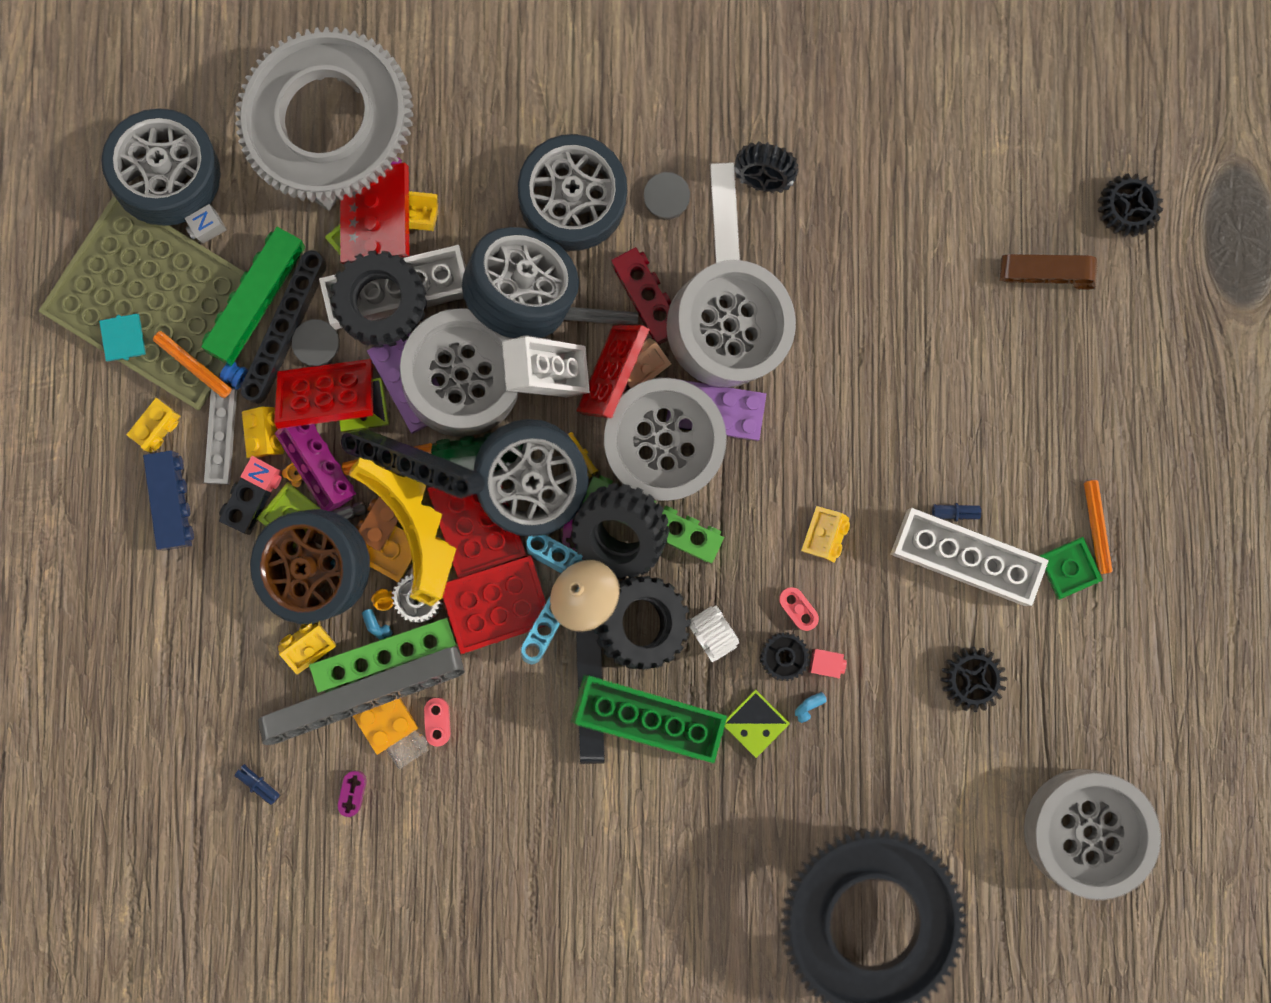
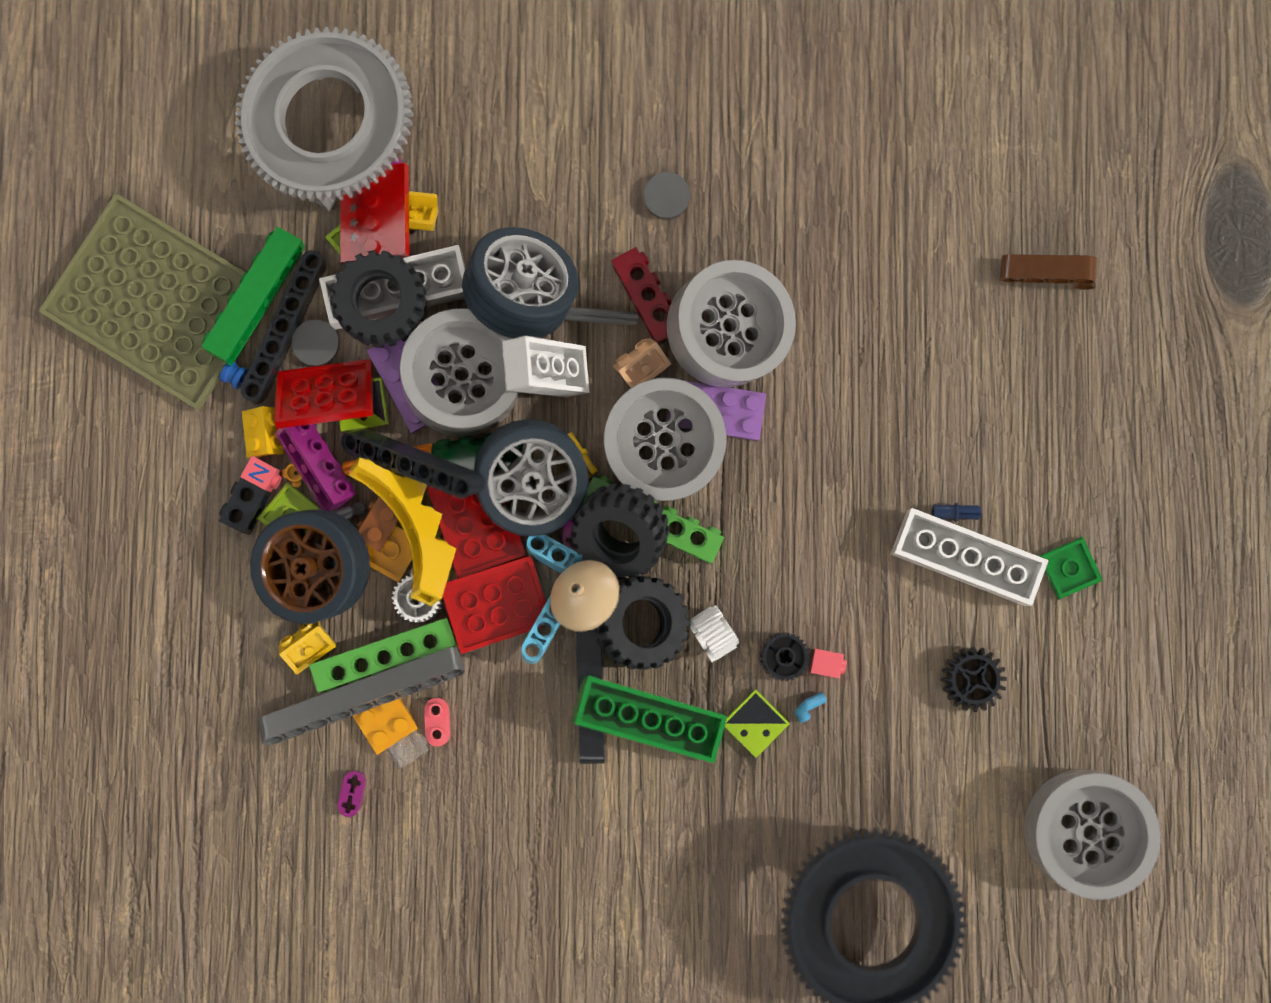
teal piece [99,313,146,362] -> none
wheel [101,108,221,226] -> none
yellow bracket [126,398,180,453] -> none
dark blue brick [143,450,194,551] -> none
orange axle [153,331,232,398] -> none
light grey brick [185,204,227,244] -> none
light grey plate [204,389,237,485] -> none
dark blue axle [234,764,280,805] -> none
dark azure arm [362,609,392,640] -> none
light orange plate [371,589,394,611] -> none
wheel [517,134,628,251] -> none
red plate [576,325,650,419] -> none
white sticker [711,163,740,299] -> none
black gear [734,141,798,194] -> none
coral plate [779,587,819,631] -> none
yellow bracket [801,506,850,563] -> none
orange axle [1084,480,1112,574] -> none
black gear [1097,173,1164,237] -> none

